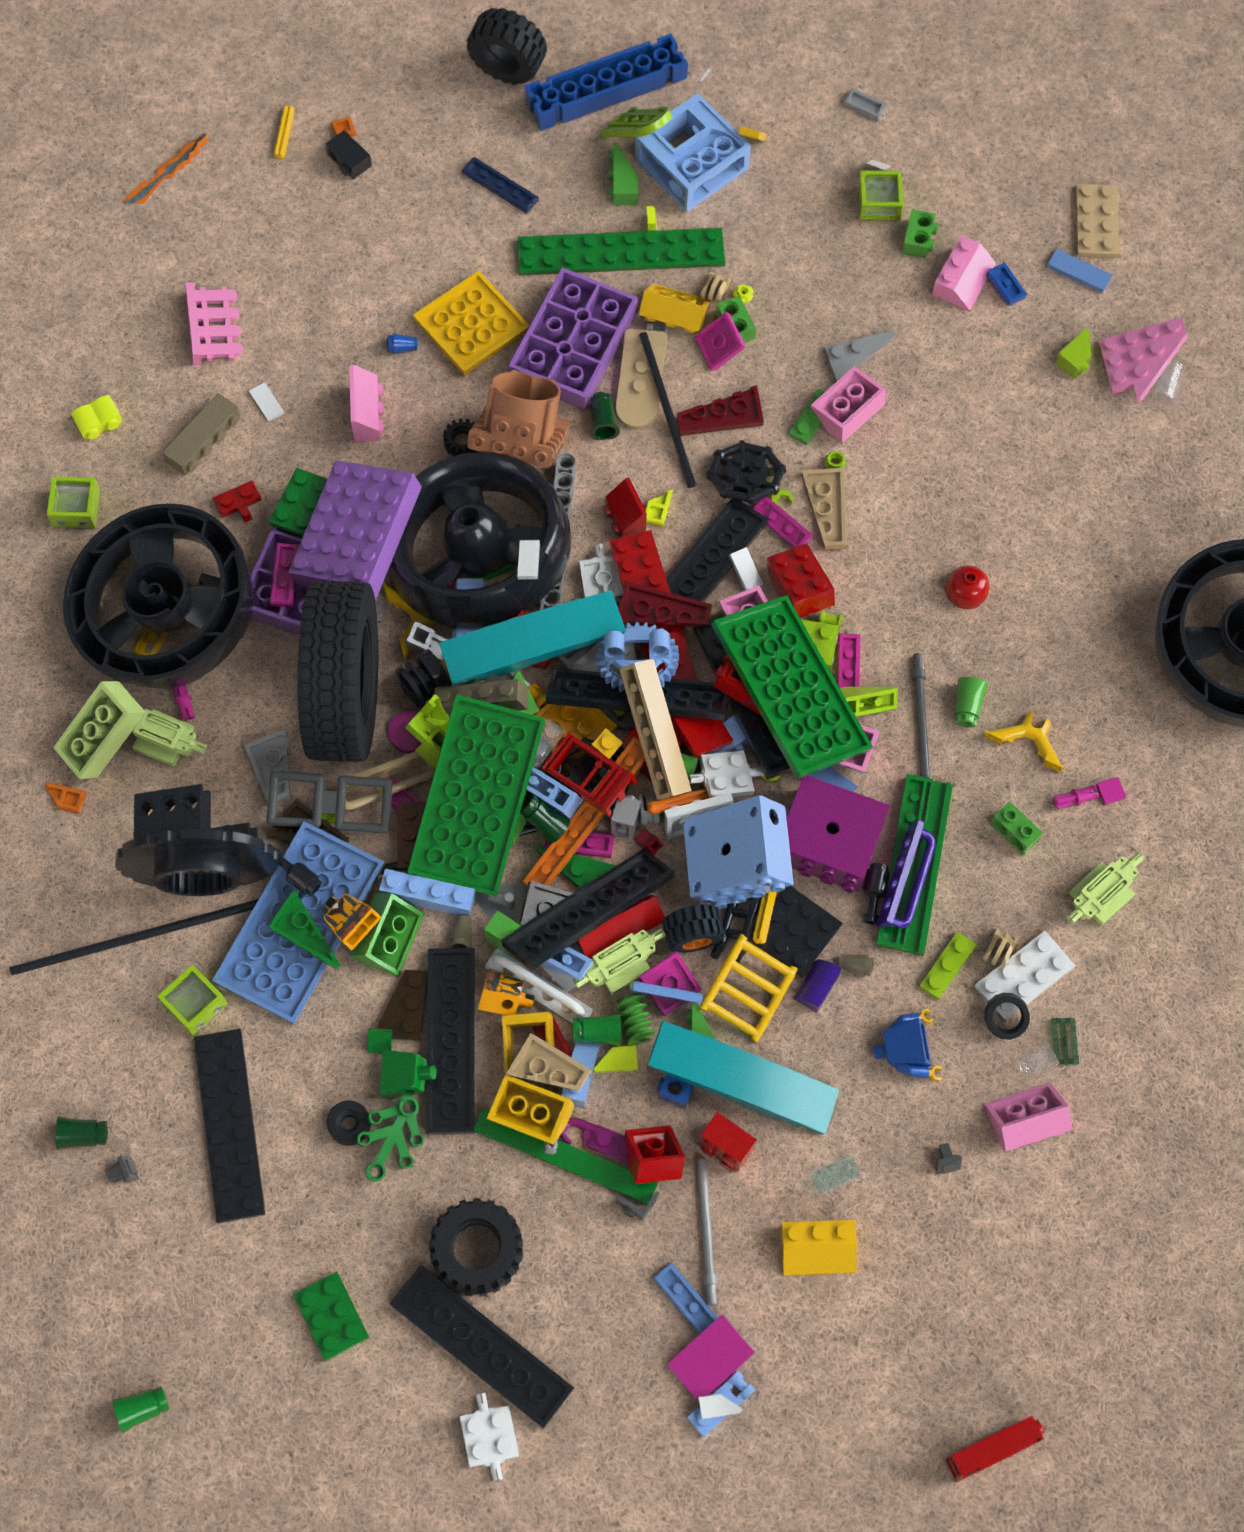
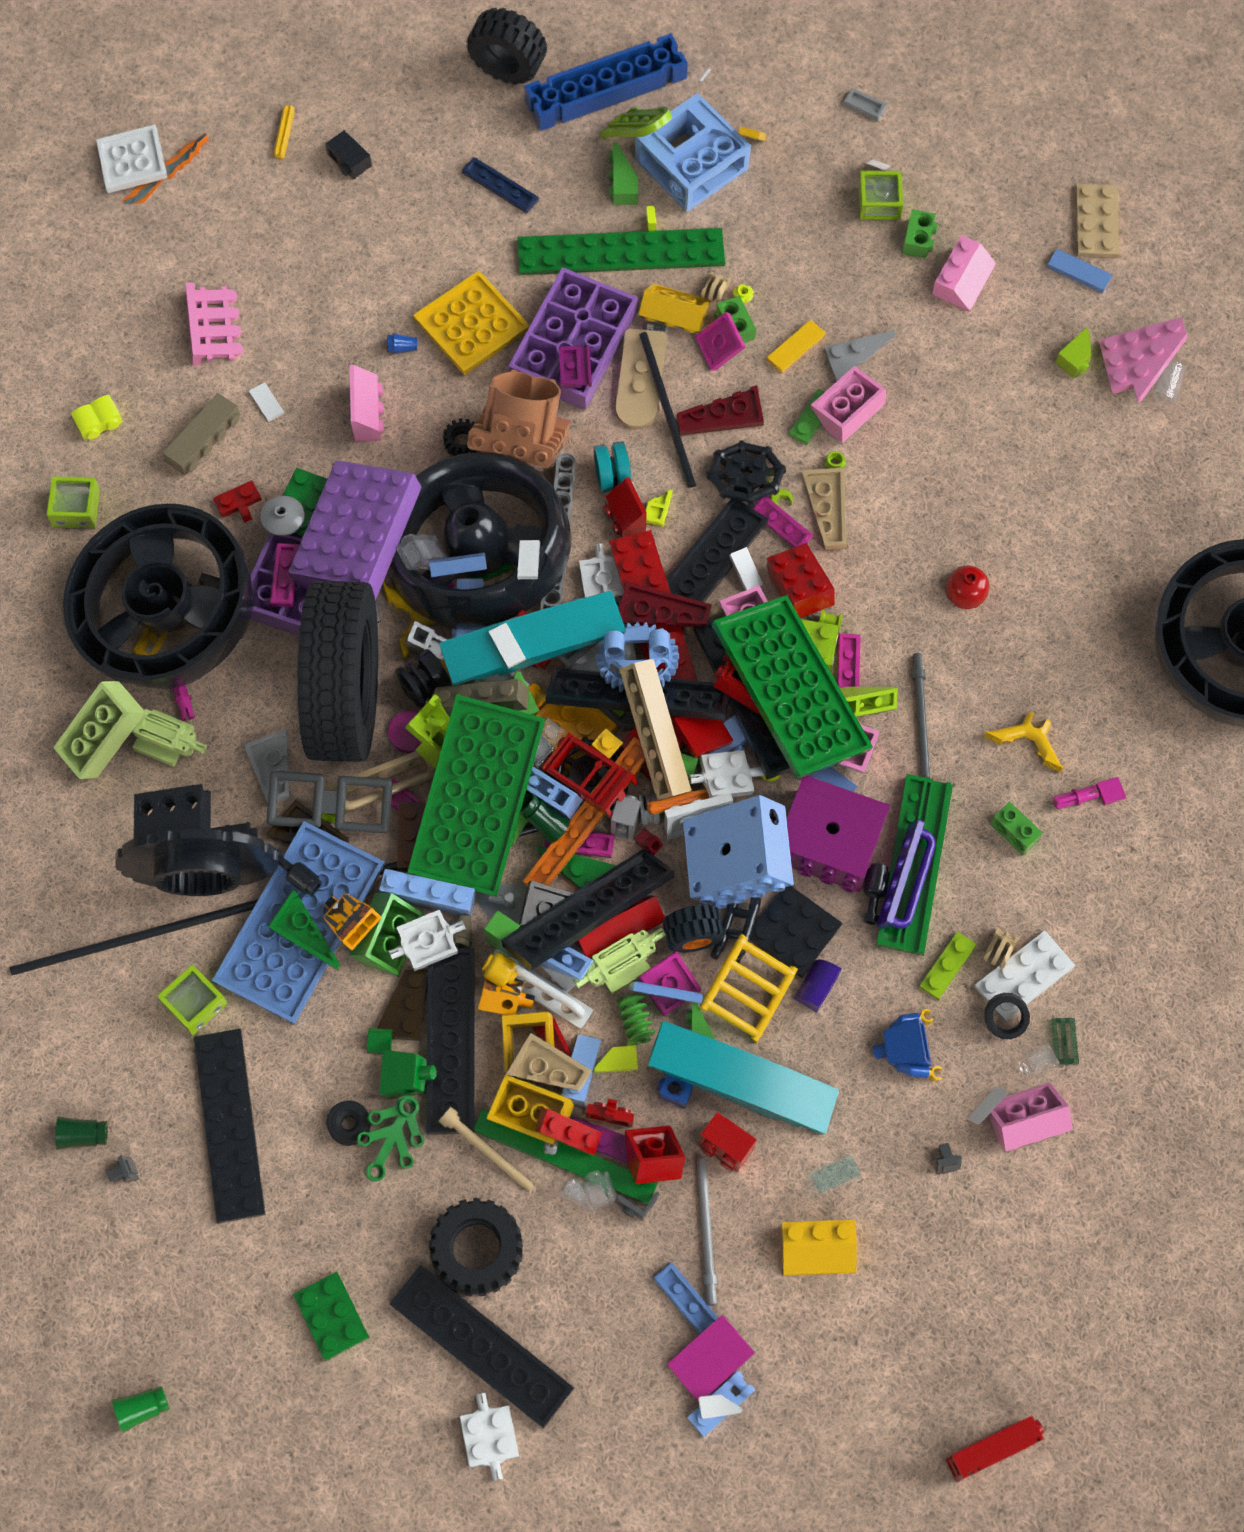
orange tile [45,782,87,814] -> none
orange tile [331,117,356,137] -> none
green plant [572,1013,621,1046] -> none
dark green plant [590,392,620,440] -> none
yellow axle [752,891,777,944] -> none
dark tan cone [839,954,874,977] -> none
bright green plant [955,677,989,728] -> none
blue plate [986,263,1027,306] -> none
yellowish green piece [1067,852,1145,926] -> none
none -> white plate [96,125,168,193]
none -> light grey dish [260,496,305,536]
none -> white plate [388,910,466,971]
none -> clear brick [395,534,448,570]
none -> medium blue piece [429,553,487,577]
none -> tan piece [438,1107,534,1191]
none -> yellow head [481,952,518,987]
none -> white piece [488,623,526,669]
none -> red plate [534,1108,602,1155]
none -> magenta plate [559,345,592,388]
none -> clear slope [559,1170,617,1212]
none -> red plate [586,1098,635,1128]
none -> teal wheel [593,441,631,493]
none -> yellow tile [767,320,826,374]
none -> white sticker [967,1086,1008,1124]

